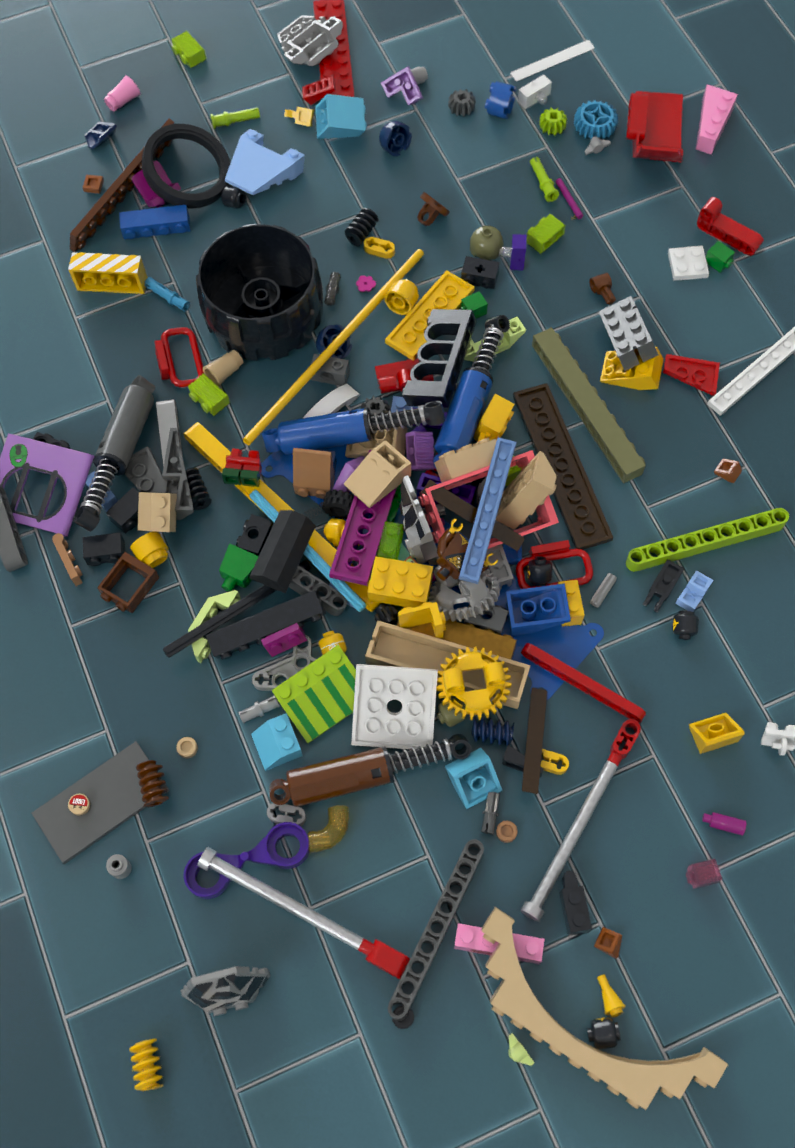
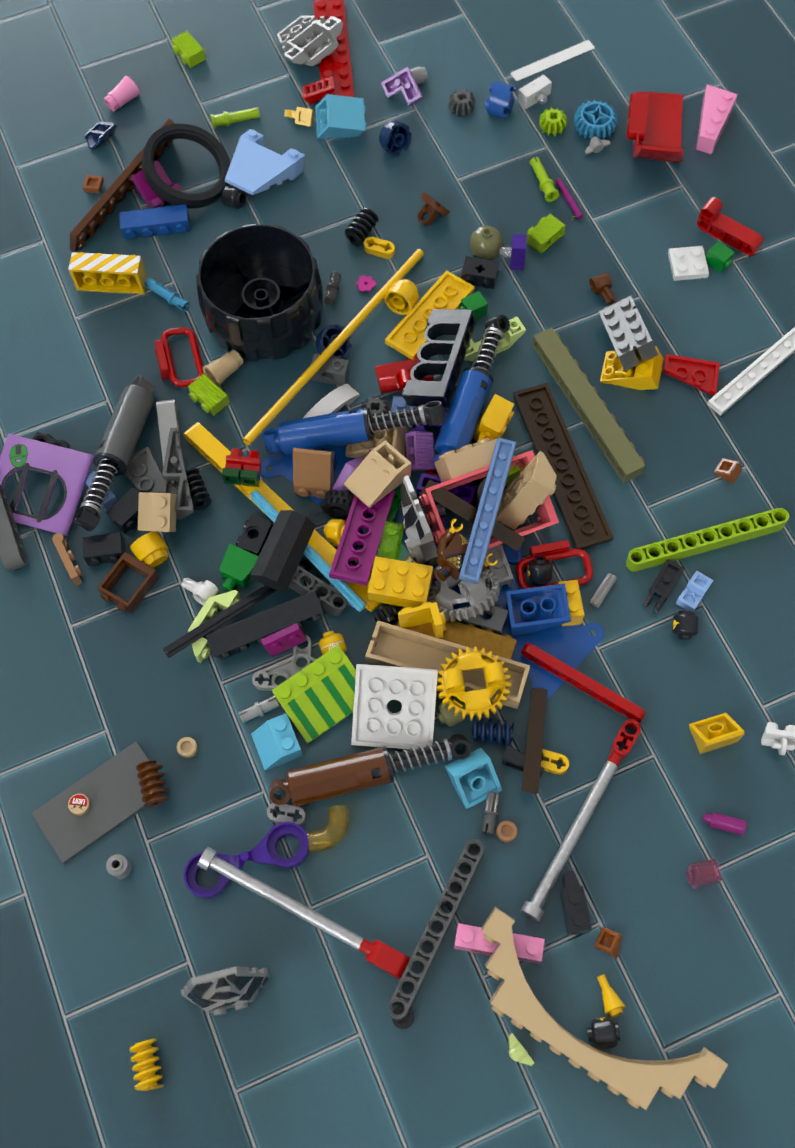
none -> white axle [181,578,219,605]

